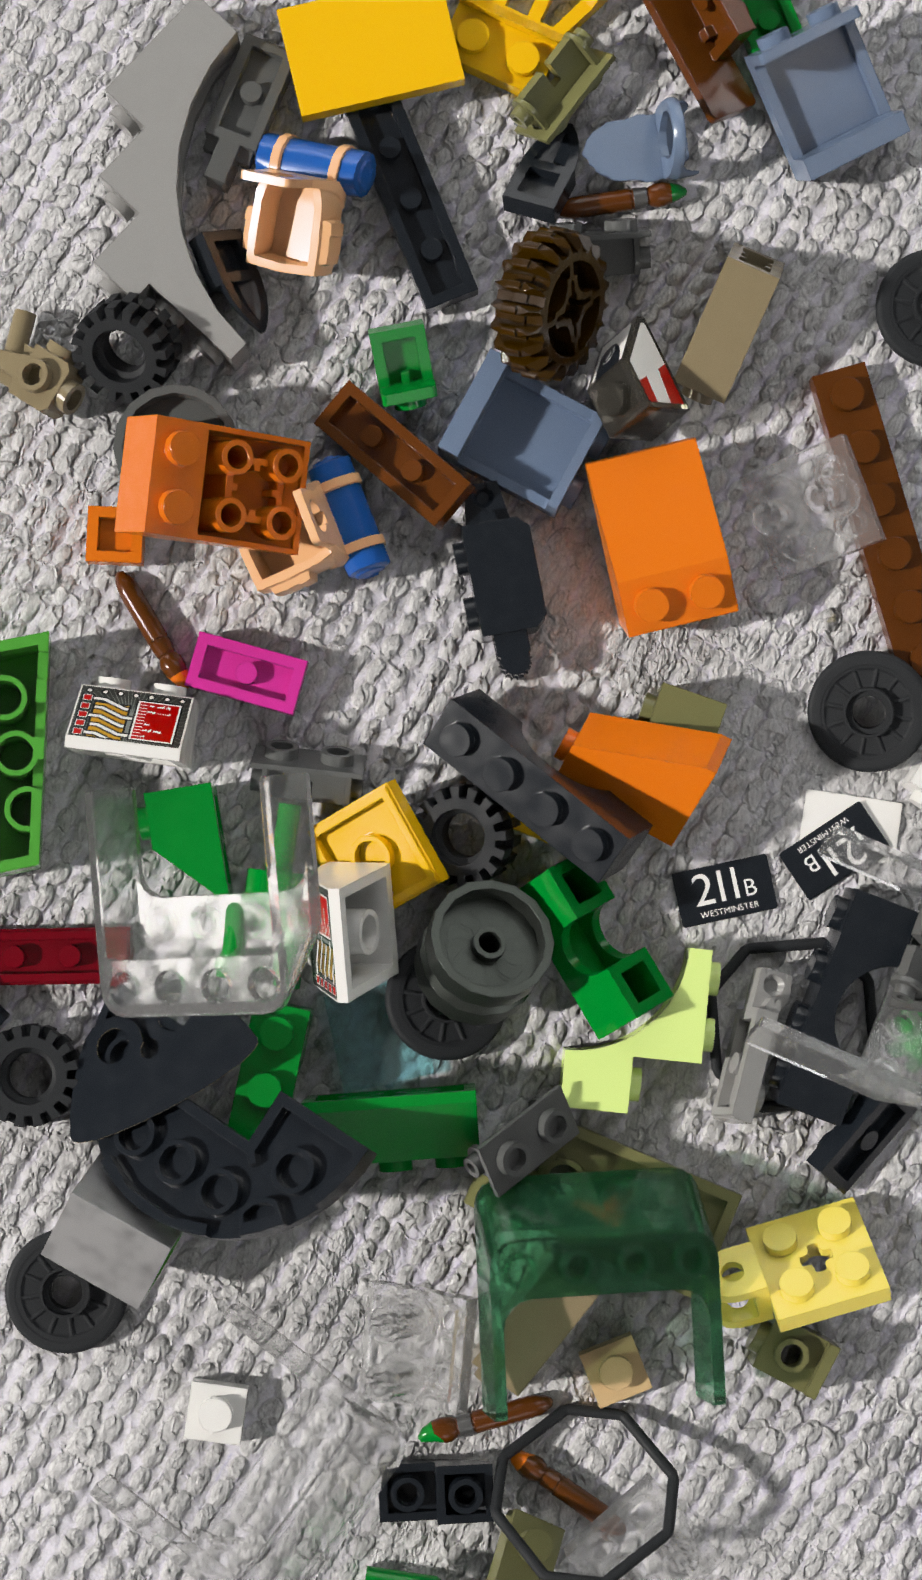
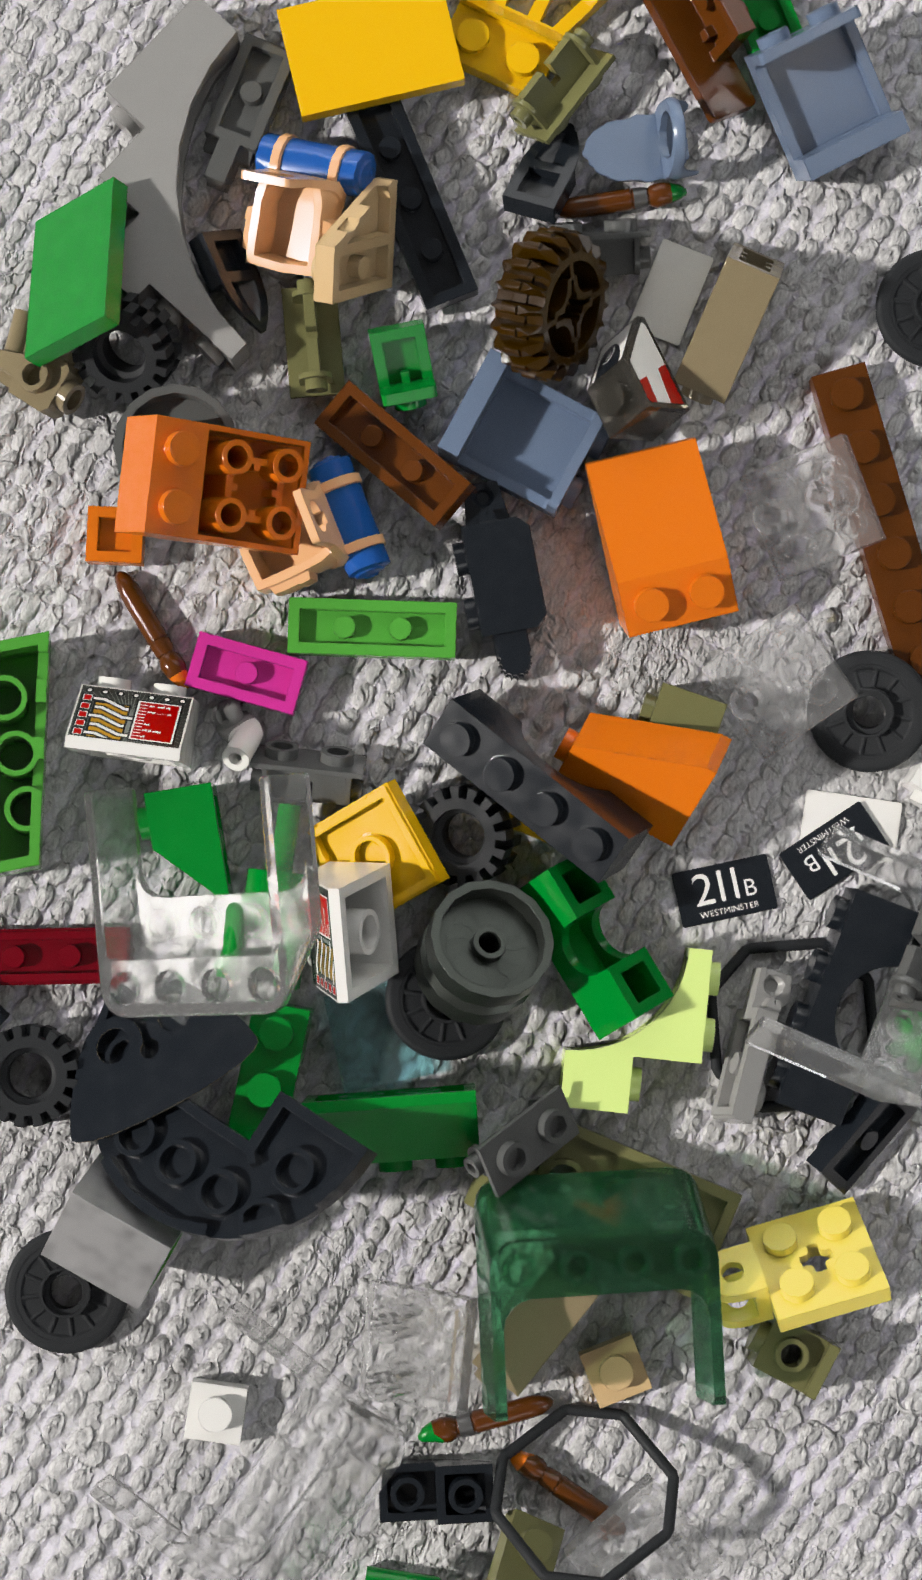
none -> green tile [25,177,128,367]
none -> arm [212,699,263,771]
none -> olive hinge [281,278,345,399]
none -> bright green plate [287,597,457,661]
none -> tan wing [311,177,398,305]
none -> white sticker [628,239,713,346]
none -> clear plate [701,603,859,760]

